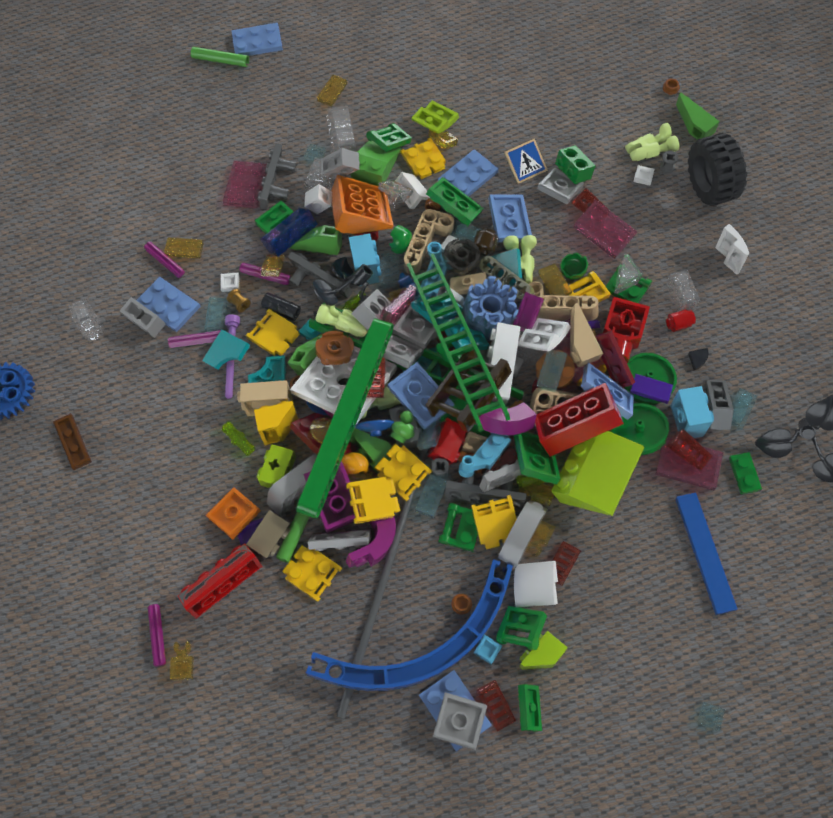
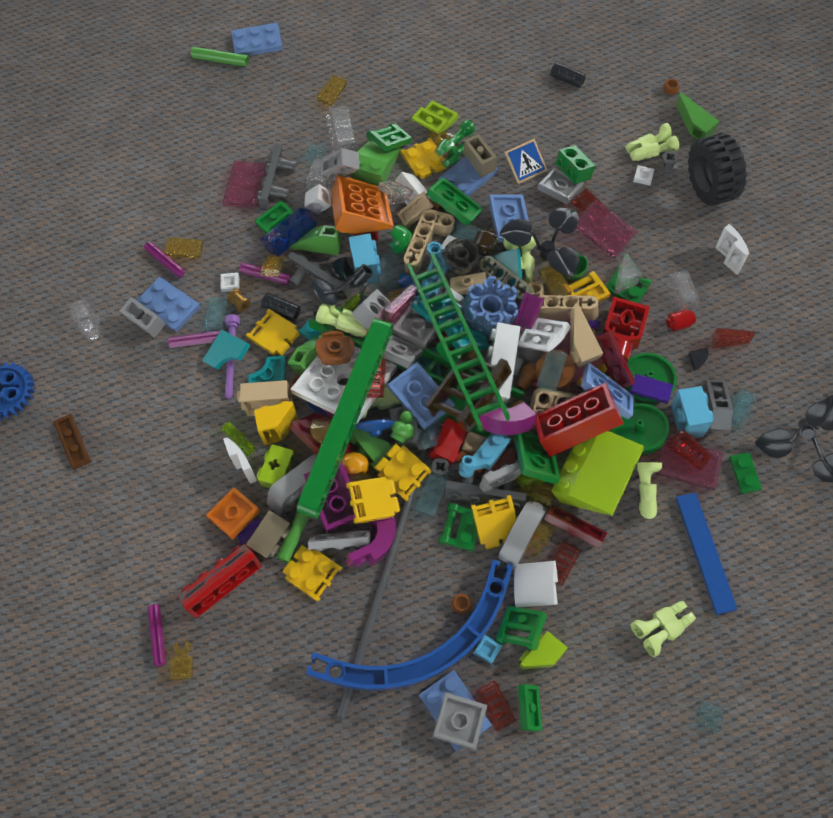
none -> white slope [223,438,257,484]
none -> tan plate [397,192,434,228]
none -> green piece [435,120,475,167]
none -> dark tan brick [463,133,497,178]
none -> black plant [499,208,579,278]
none -> dark orange cone [516,362,537,391]
none -> dark red plate [544,505,607,549]
none -> black axle [550,62,586,88]
none -> yellowish green piece [631,601,696,657]
none -> yellowish green piece [637,462,662,519]
none -> clear red slope [712,328,755,349]

